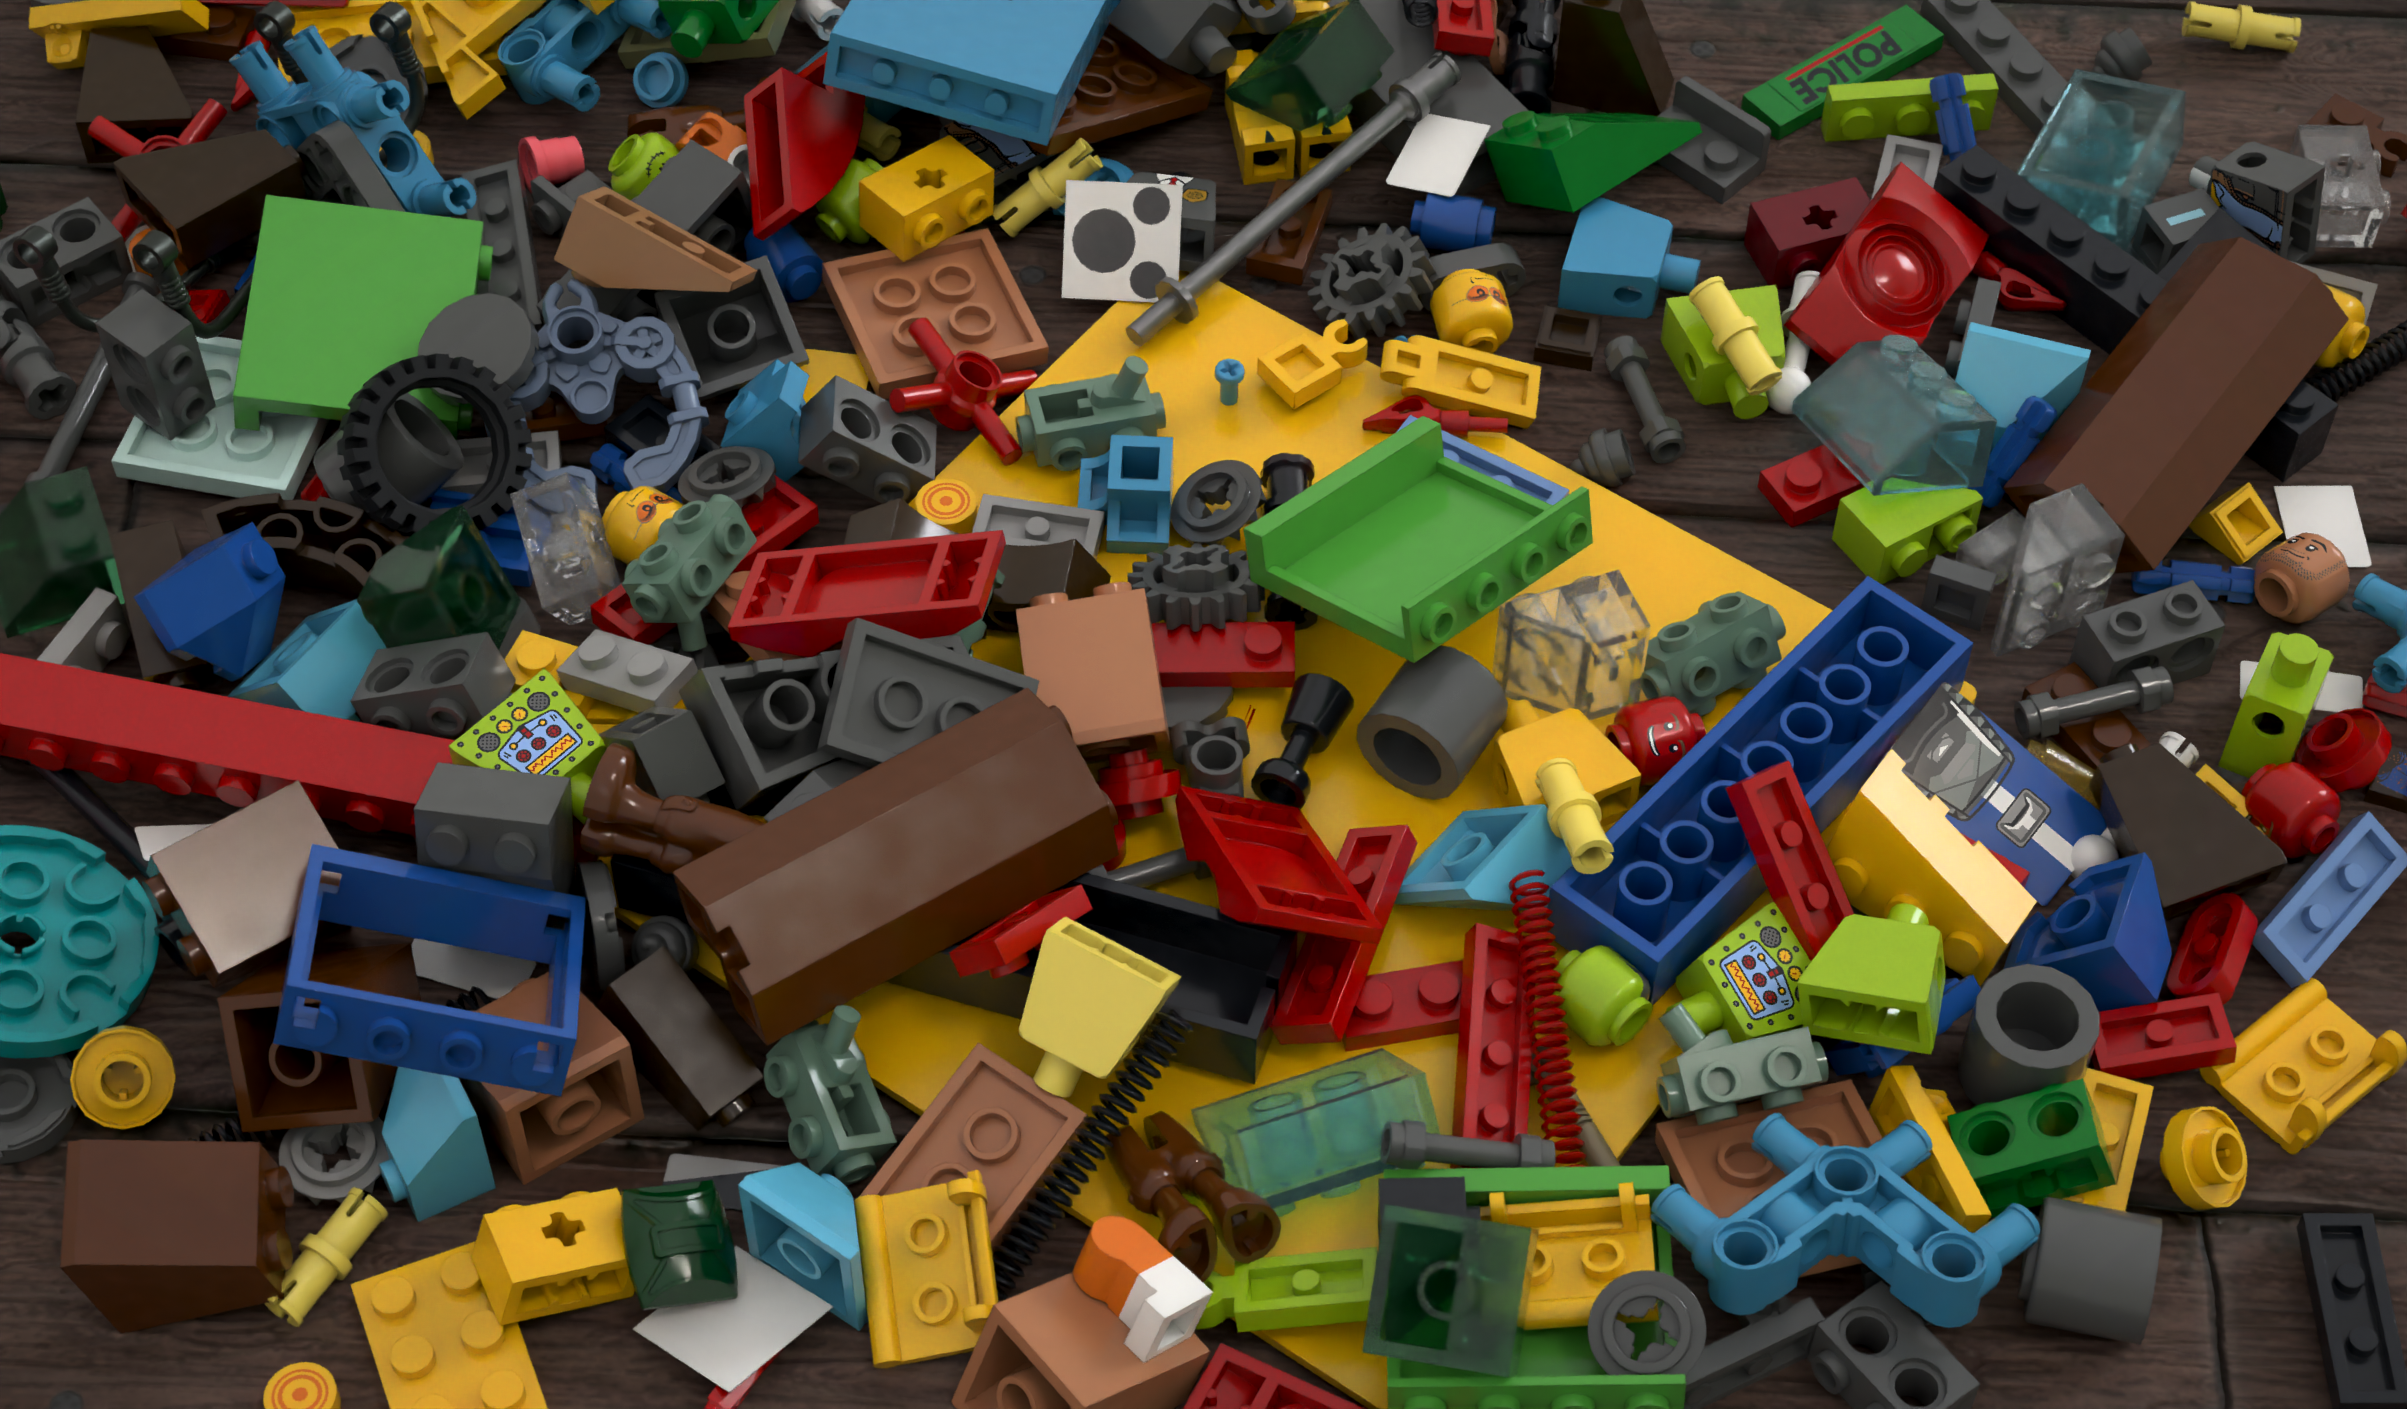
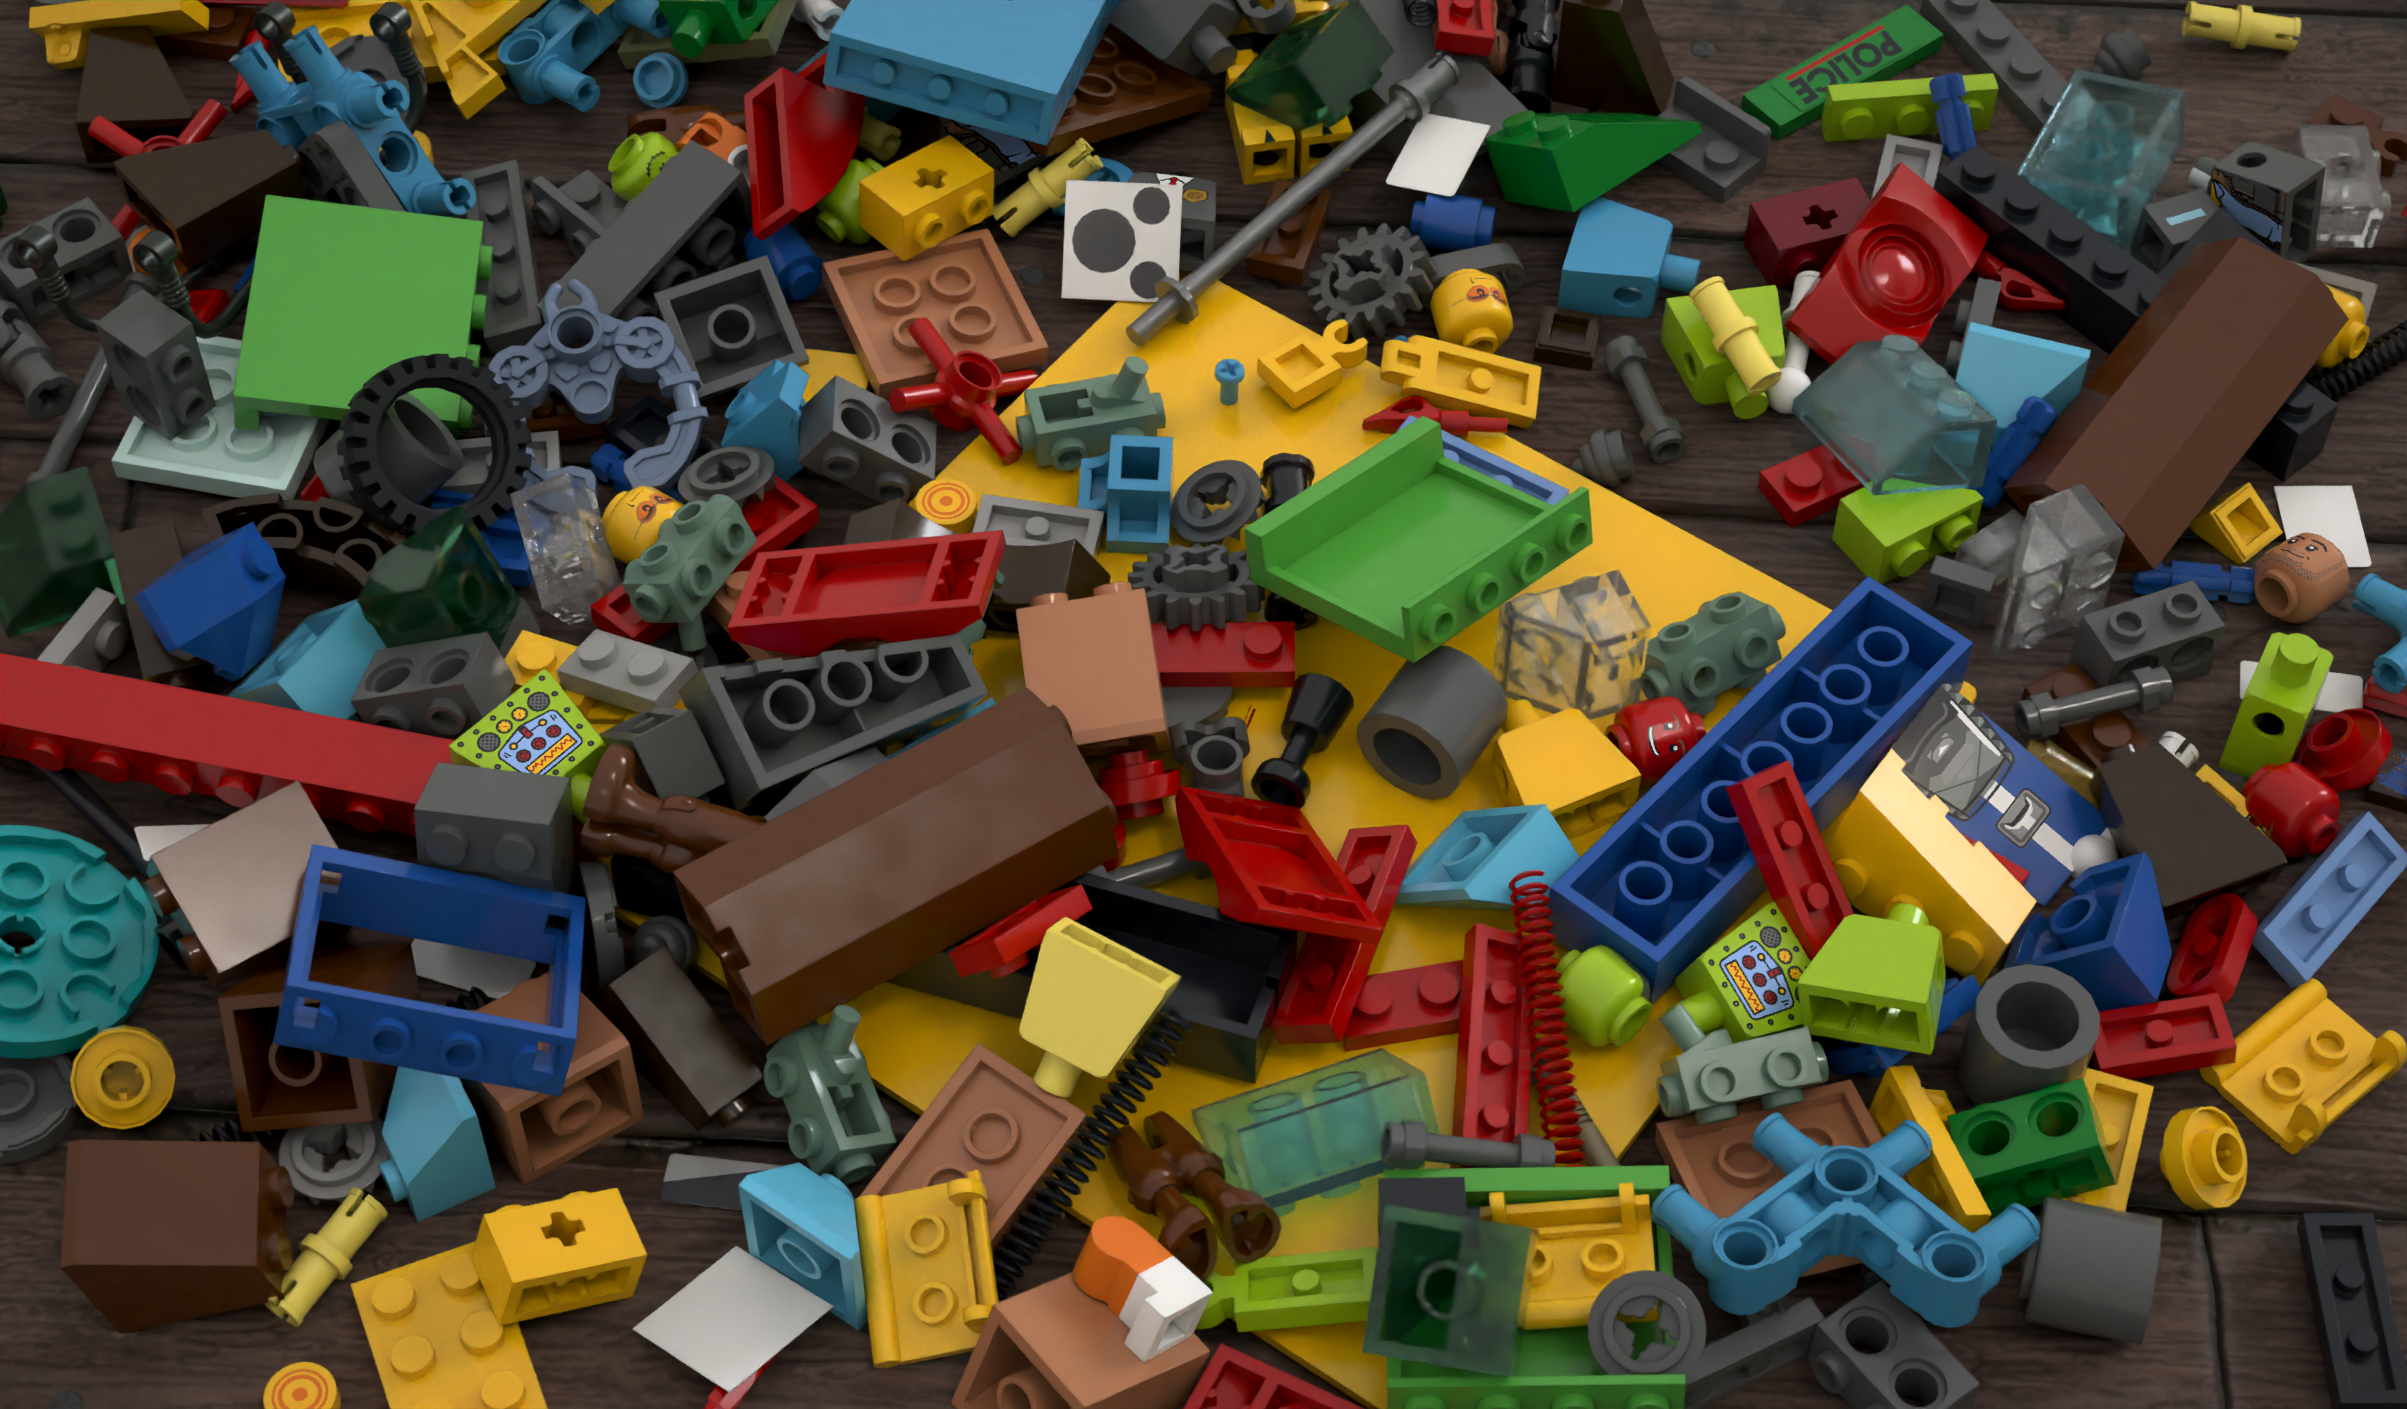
dark grey tile [418,293,539,407] -> none
coral piece [518,136,585,193] -> none
medium nougat slope [554,186,757,292] -> none
dark green piece [621,1180,738,1310] -> none
dark grey plate [817,618,1039,768] -> none
light yellow pin [1535,758,1614,874] -> none

